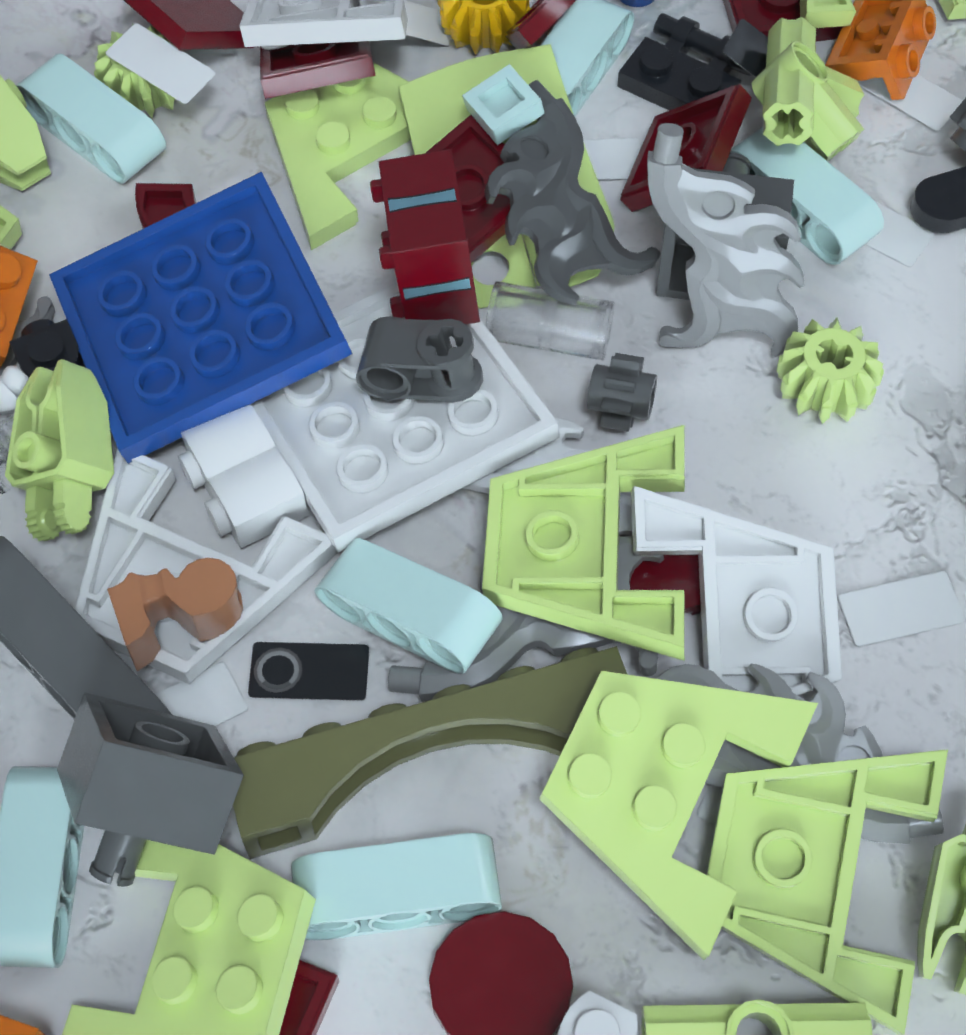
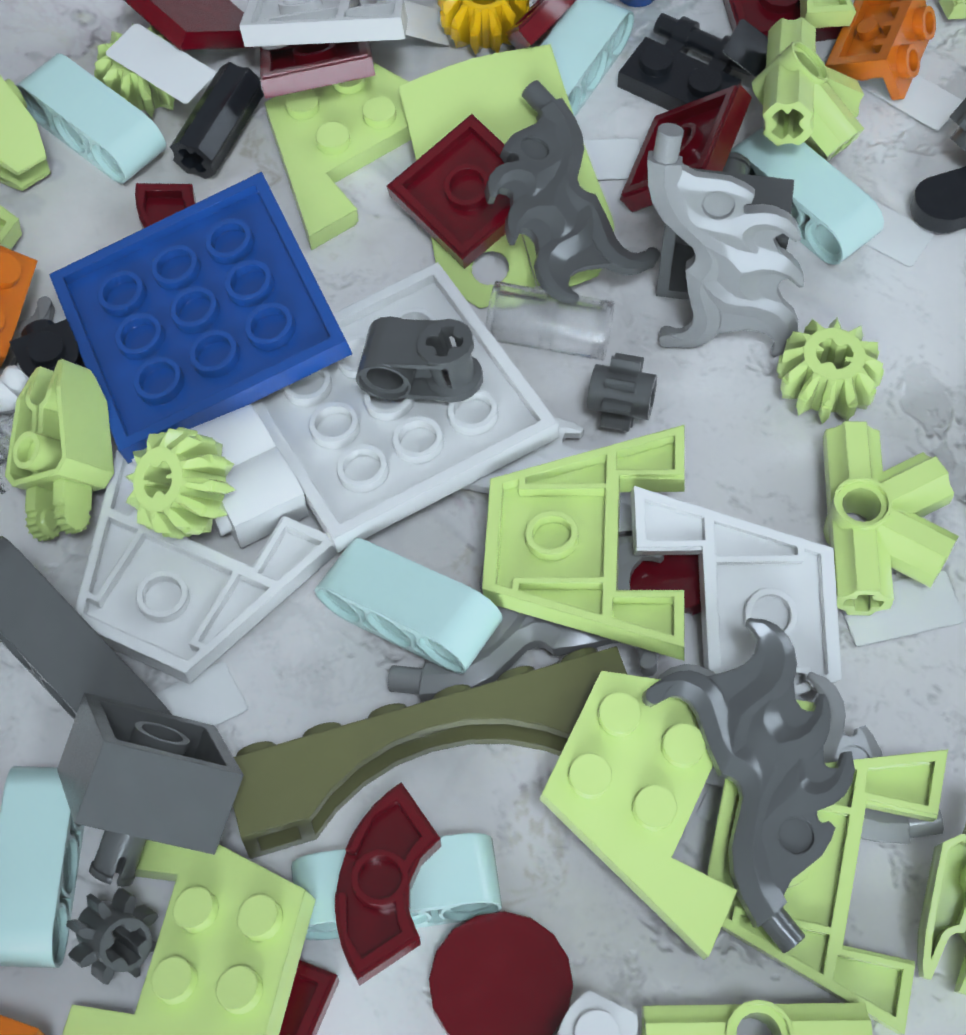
nougat leg [107,558,243,671] -> none
black sticker [248,642,369,701] -> none
dark red container [370,149,480,324] -> none
light aqua plate [462,64,545,145] -> none
none -> dark grey gear [66,888,159,985]
none -> yellowish green gear [124,427,235,539]
none -> black axle [170,62,264,179]
none -> dark red tile [335,782,441,986]
none -> dark grey piece [642,618,855,953]
none -> yellowish green piece [823,421,959,616]

